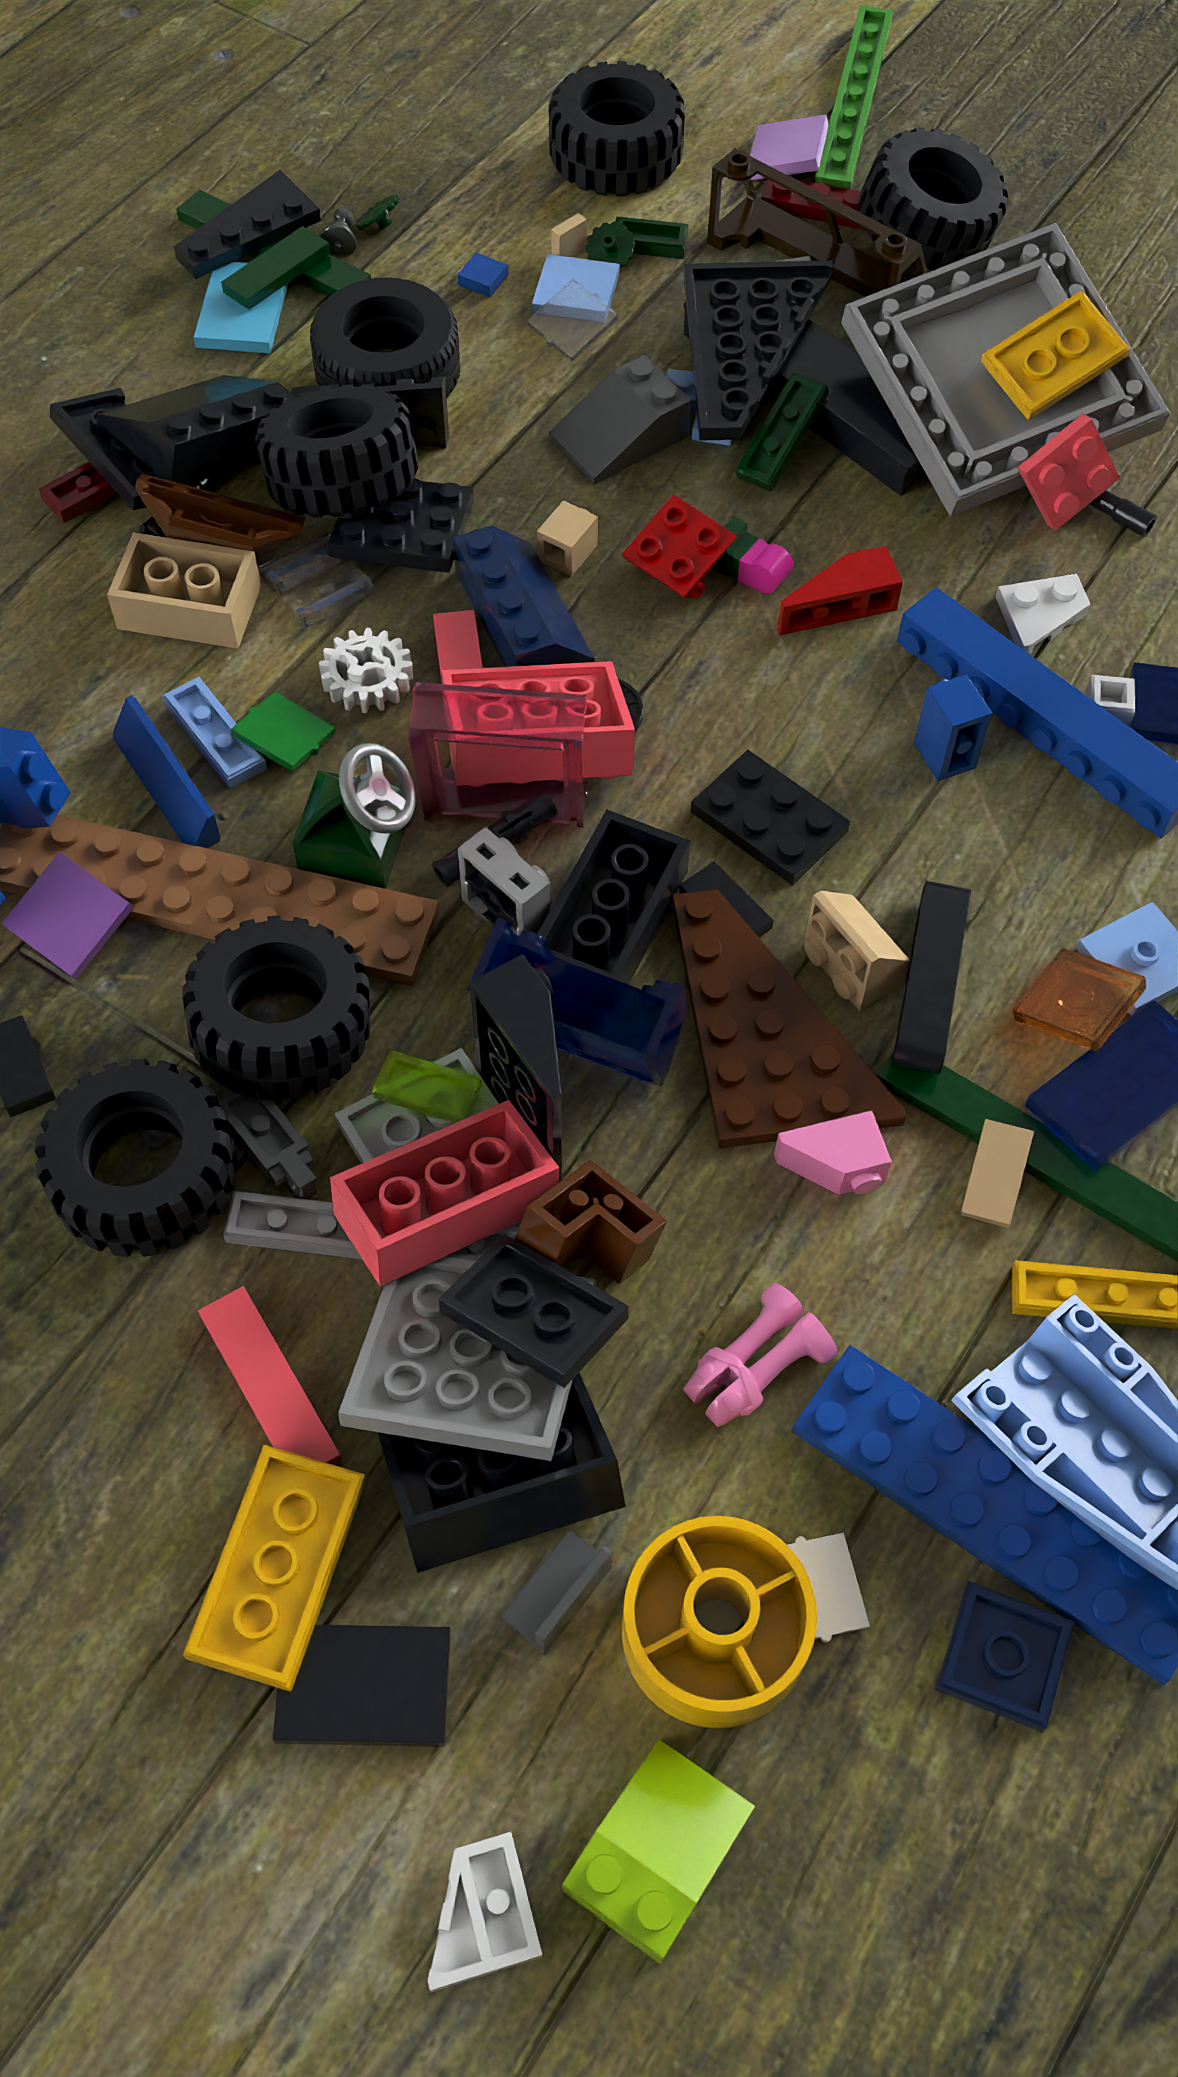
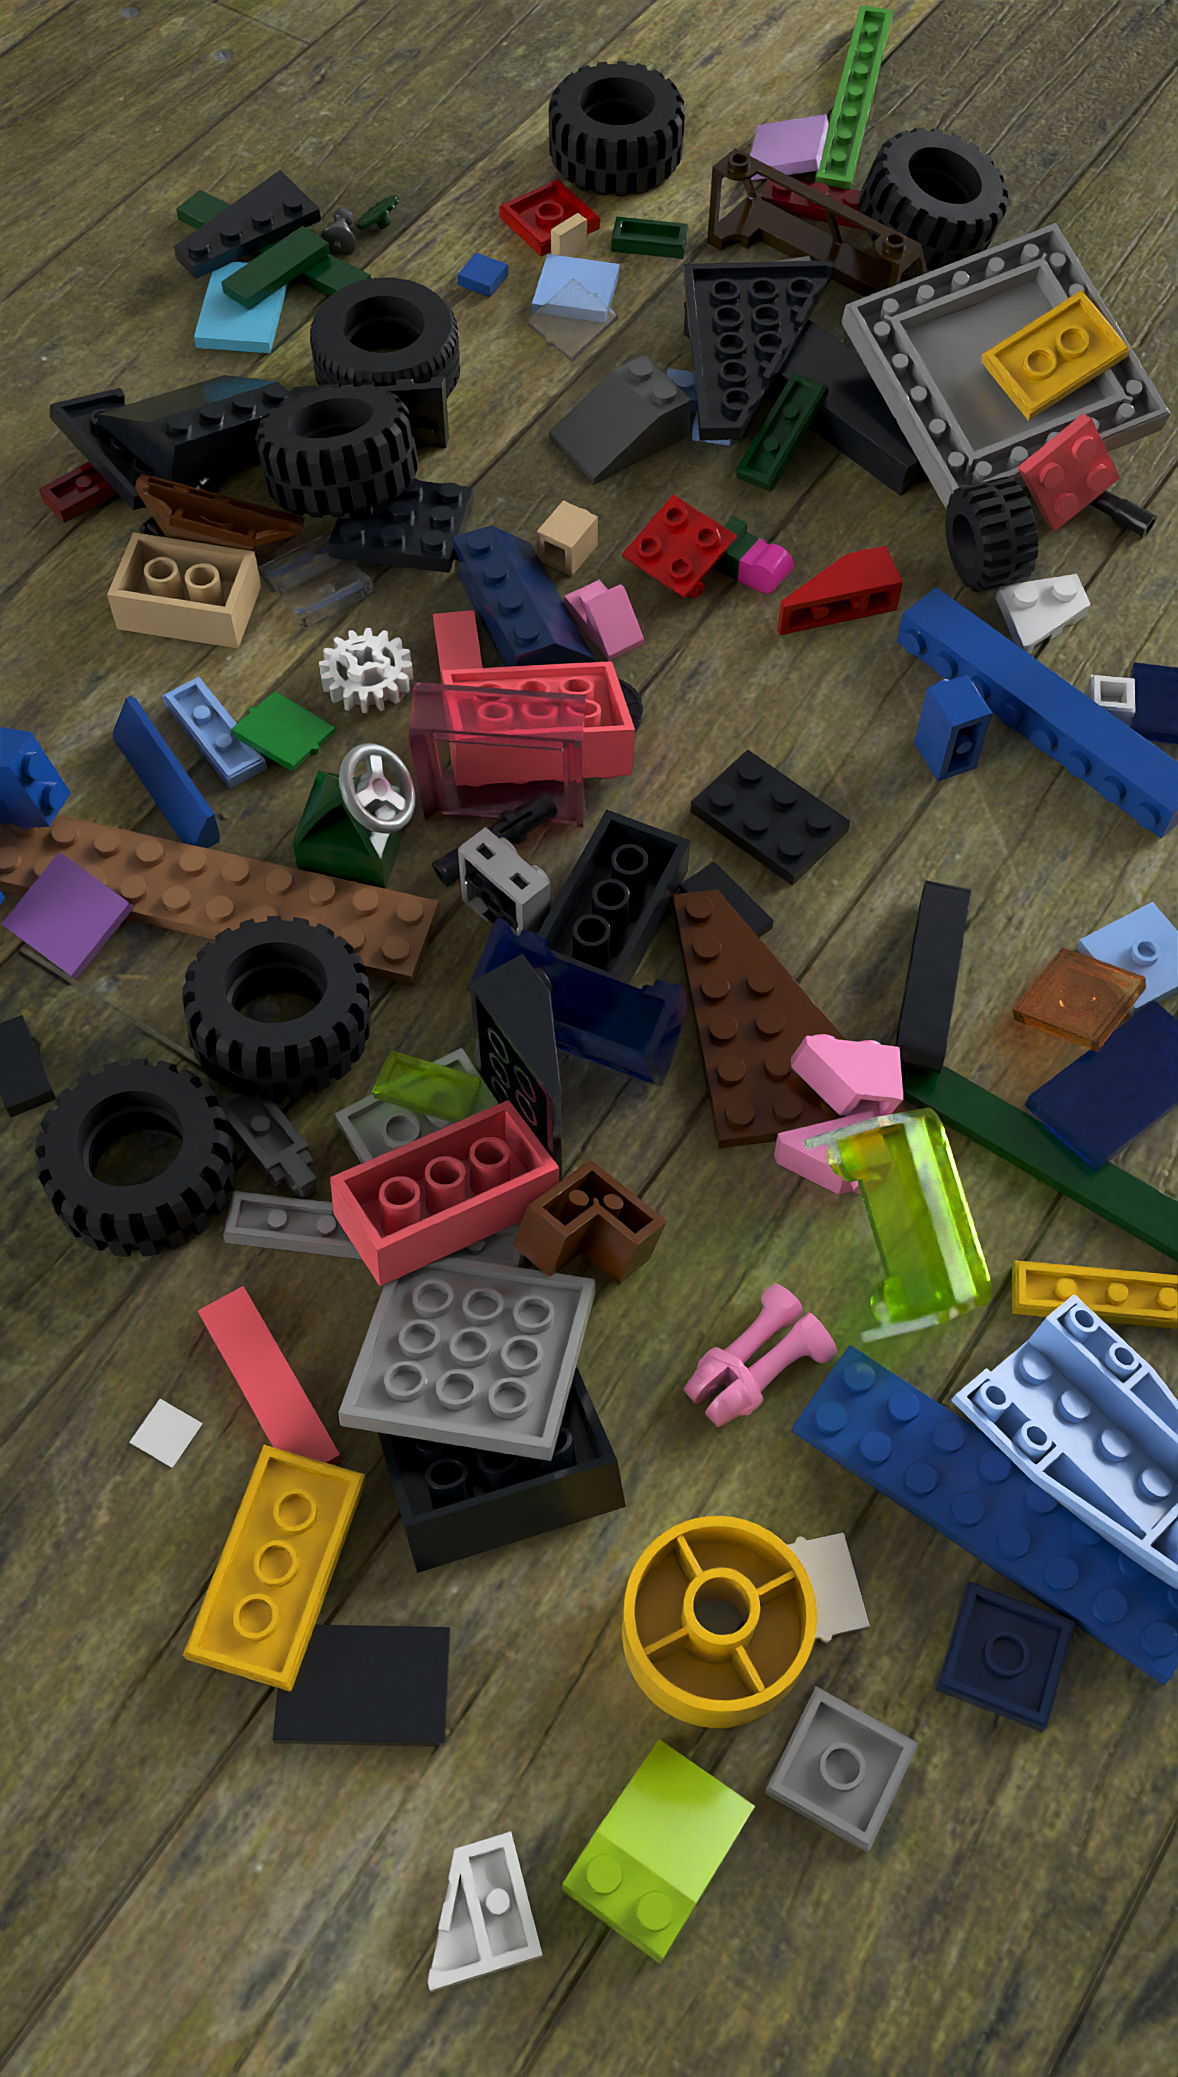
black plate [438,1234,629,1388] -> none
dark grey panel [501,1530,613,1655] -> none
dark green piece [585,222,636,268] -> none
tan slope [804,891,910,1011] -> none
tan tile [961,1119,1034,1228] -> none
none -> white sticker [129,1399,203,1468]
none -> red tile [499,179,600,257]
none -> bright pink slope [564,580,644,661]
none -> light grey tile [764,1687,918,1853]
none -> bright pink slope [791,1034,903,1121]
none -> clear neon green windscreen [803,1108,992,1343]
none -> black tyre [945,477,1038,592]

